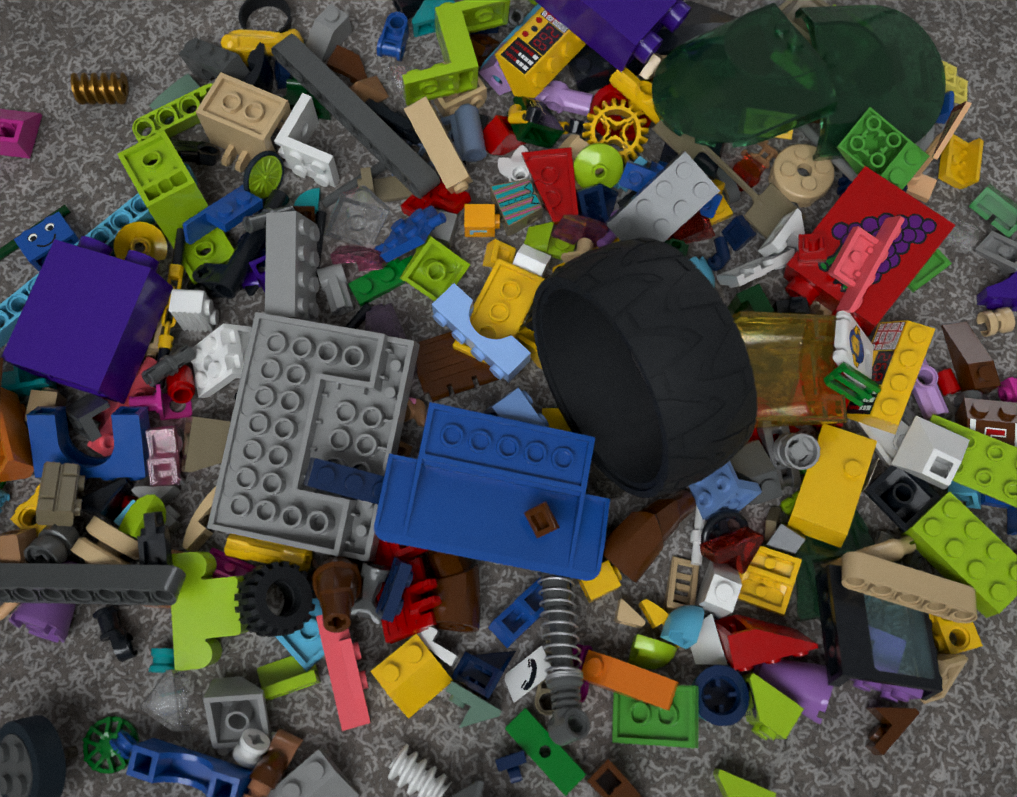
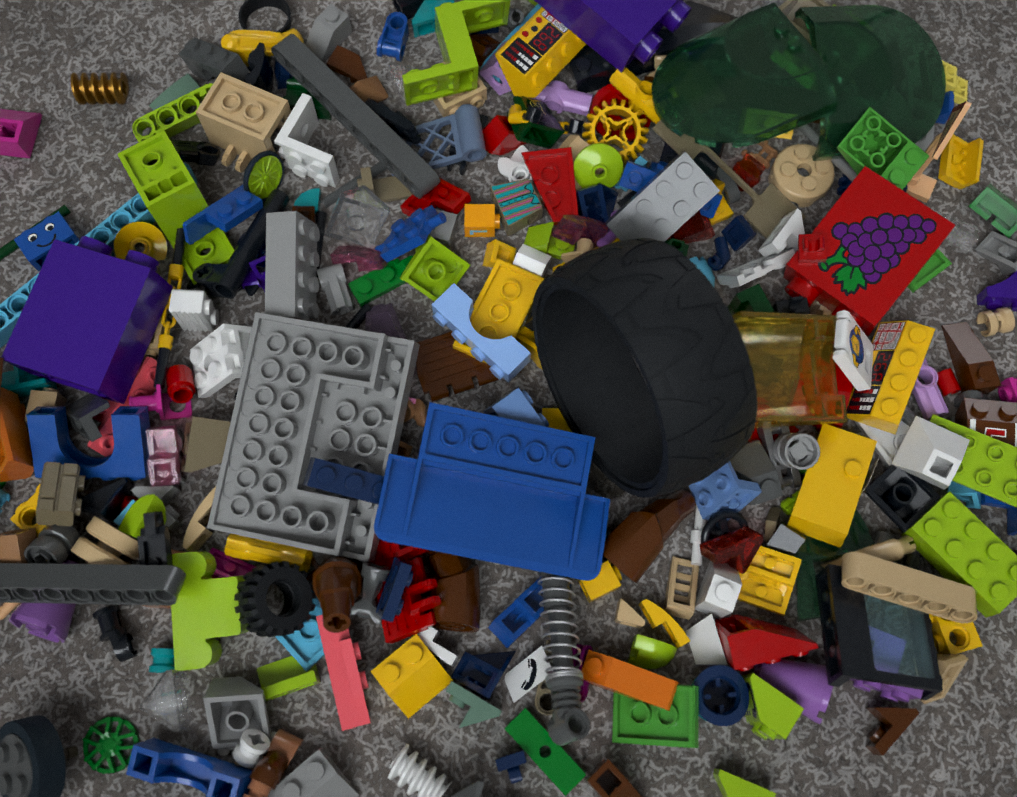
blue bush [109,730,138,760] -> none
dark grey pin [142,344,196,387] -> none
dark grey pin [243,204,295,233] -> none
tan slope [404,96,473,194] -> none
reddish brown slope [524,501,560,538] -> none
tan tile [639,53,664,80] -> none
medium azure brick [660,605,704,649] -> none
green tile [823,362,881,407] -> none
coral bracket [827,216,905,313] -> none

